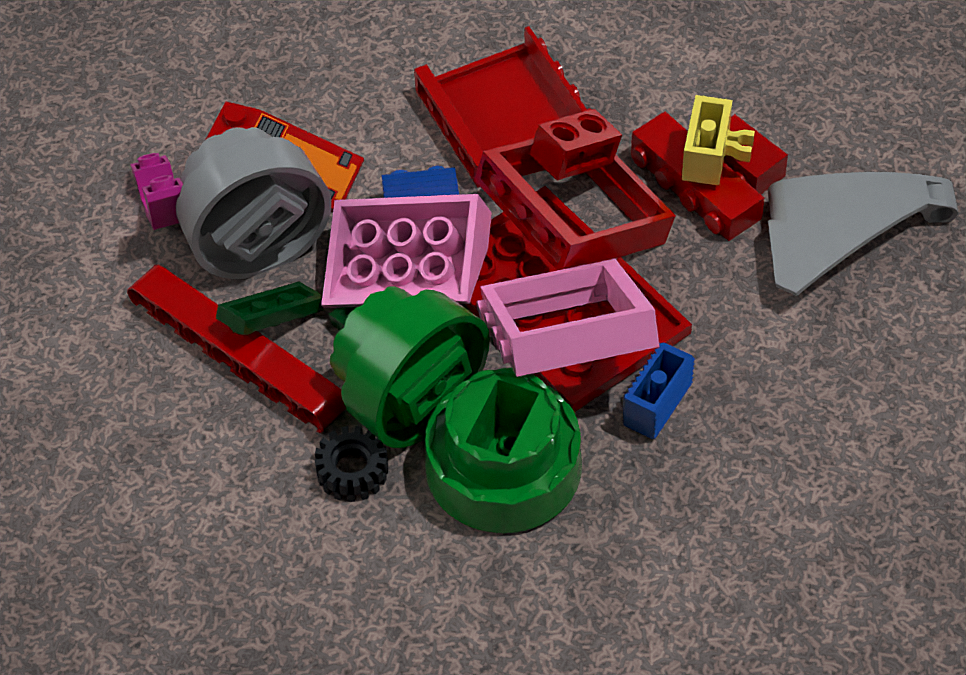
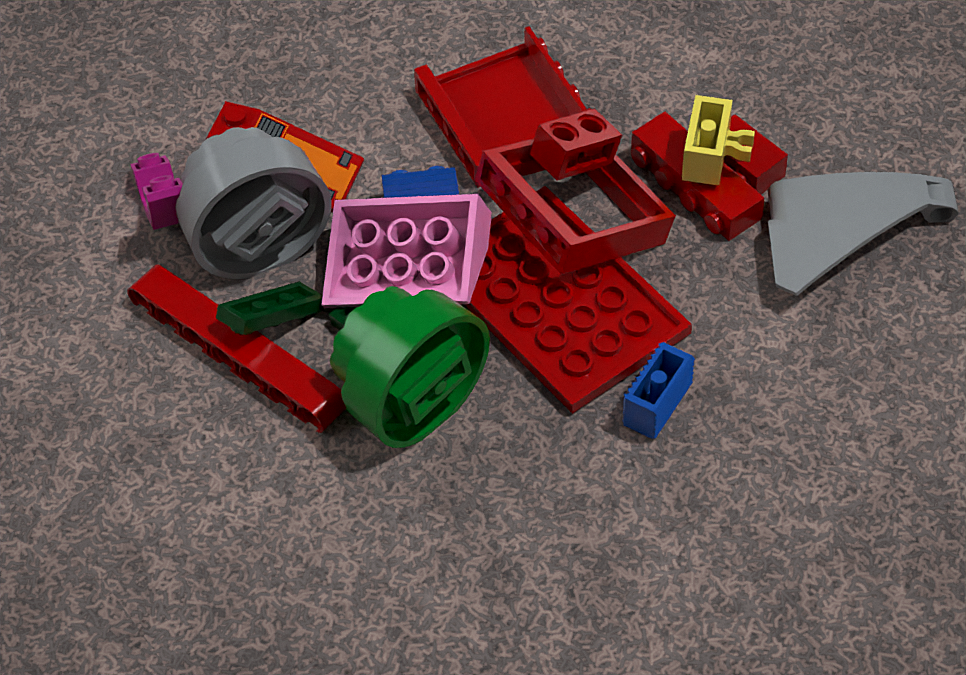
black tyre [315,426,389,502] -> none
green piece [425,368,582,533] -> none
bright pink window [476,259,660,377] -> none

